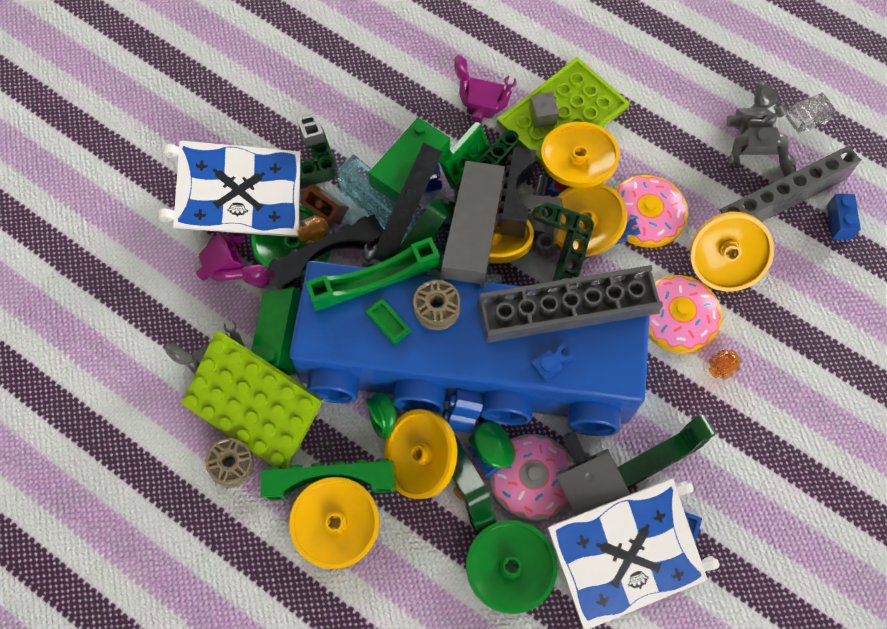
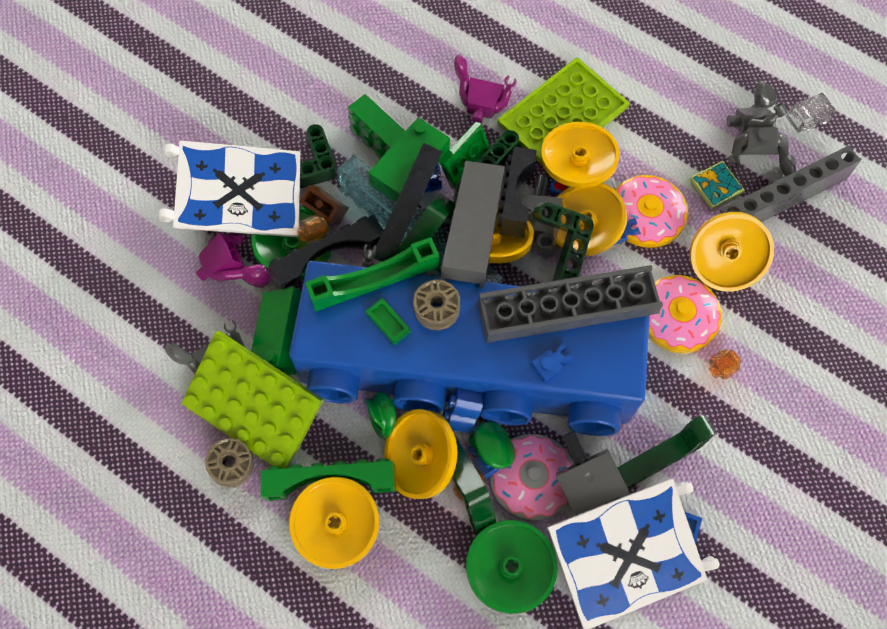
dark grey brick [297,114,325,147] -> none
flat silver piece [529,92,559,128] -> none
blue brick [827,194,861,240] -> none
none -> green brick [348,94,405,159]
none -> tile [690,161,745,210]

